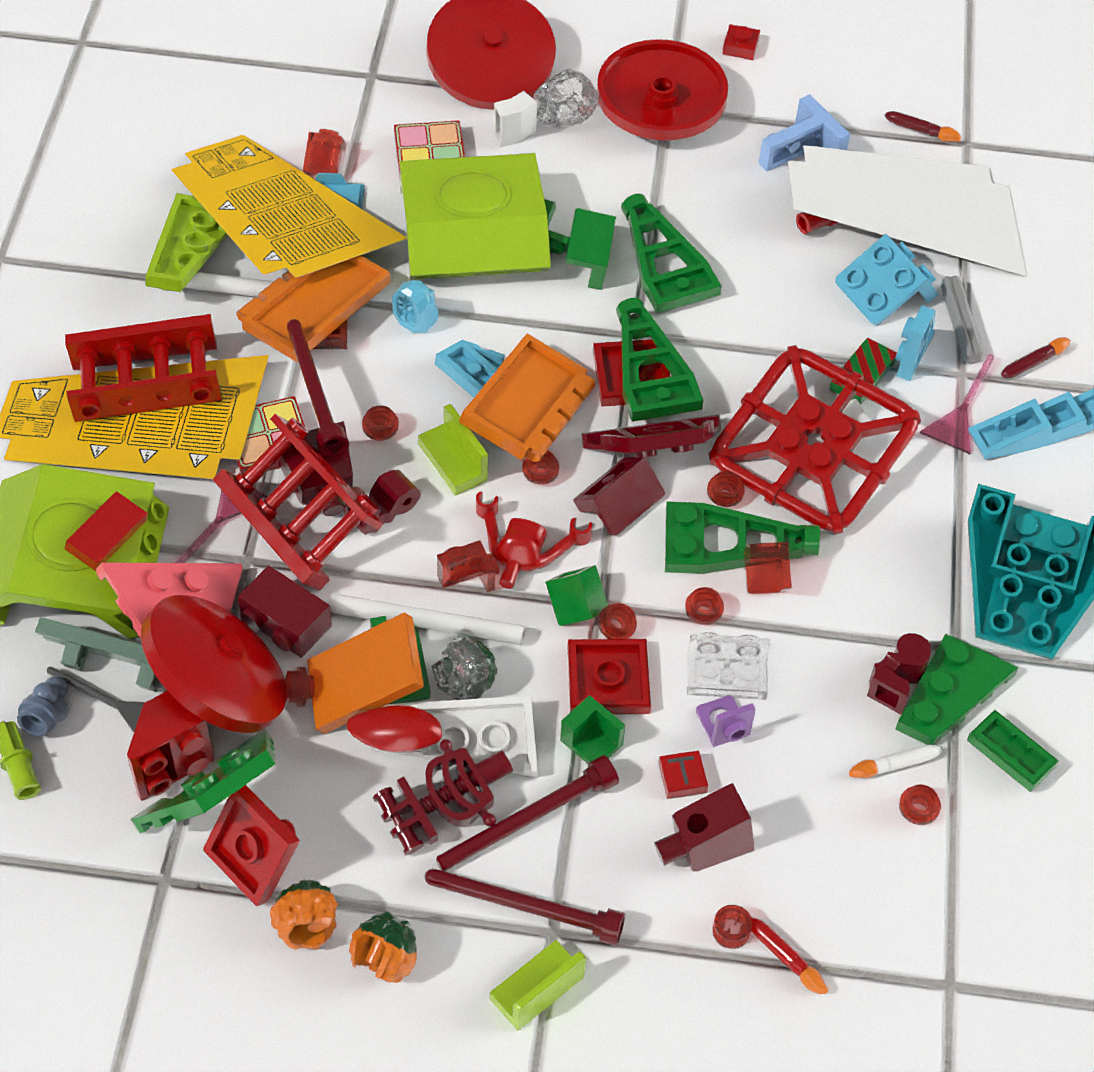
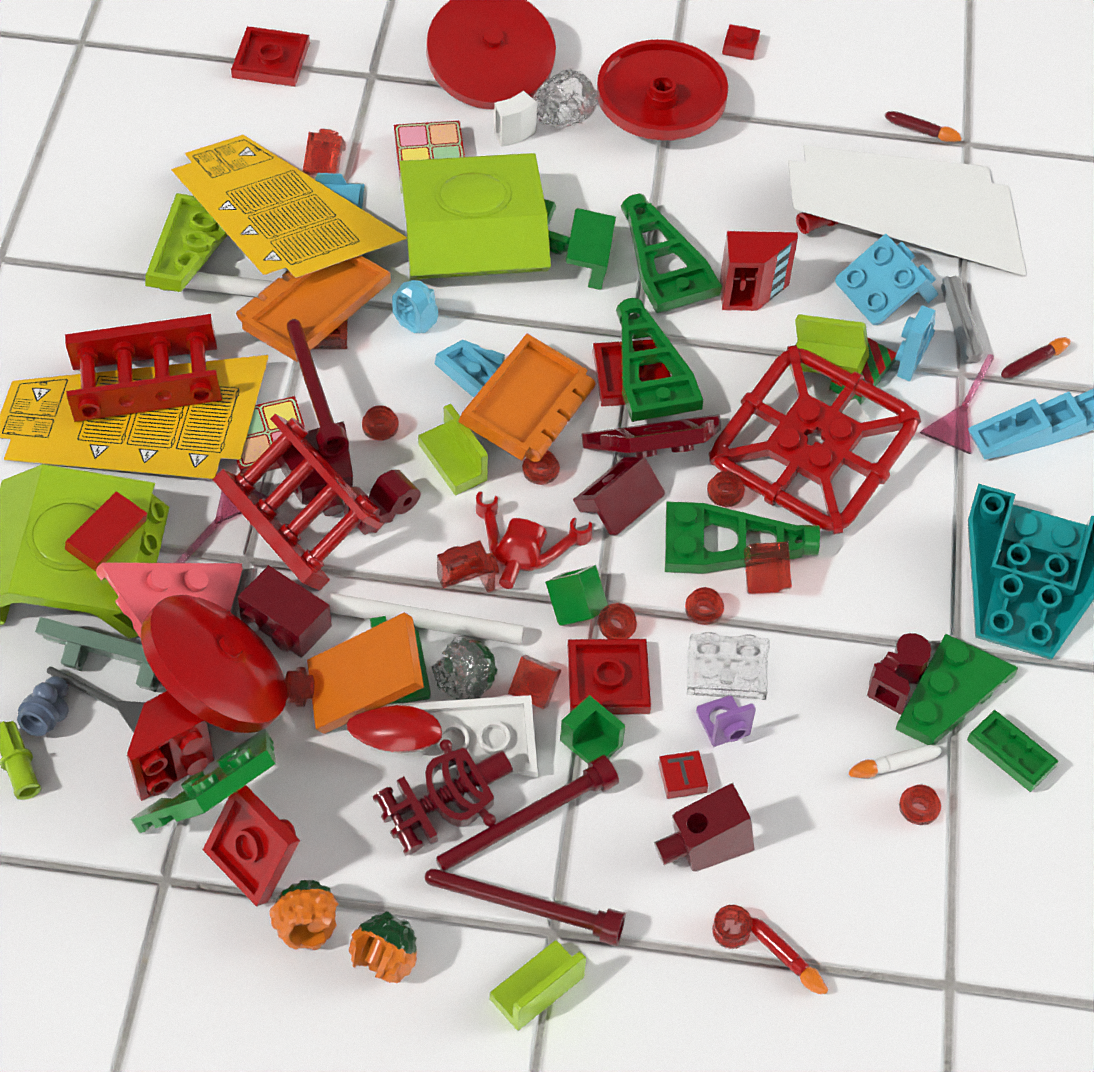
light blue bracket [759,94,850,172] -> none
none -> red tile [231,26,310,87]
none -> clear red plate [508,654,562,709]
none -> red slope [720,231,798,311]
none -> lime panel [789,314,869,374]

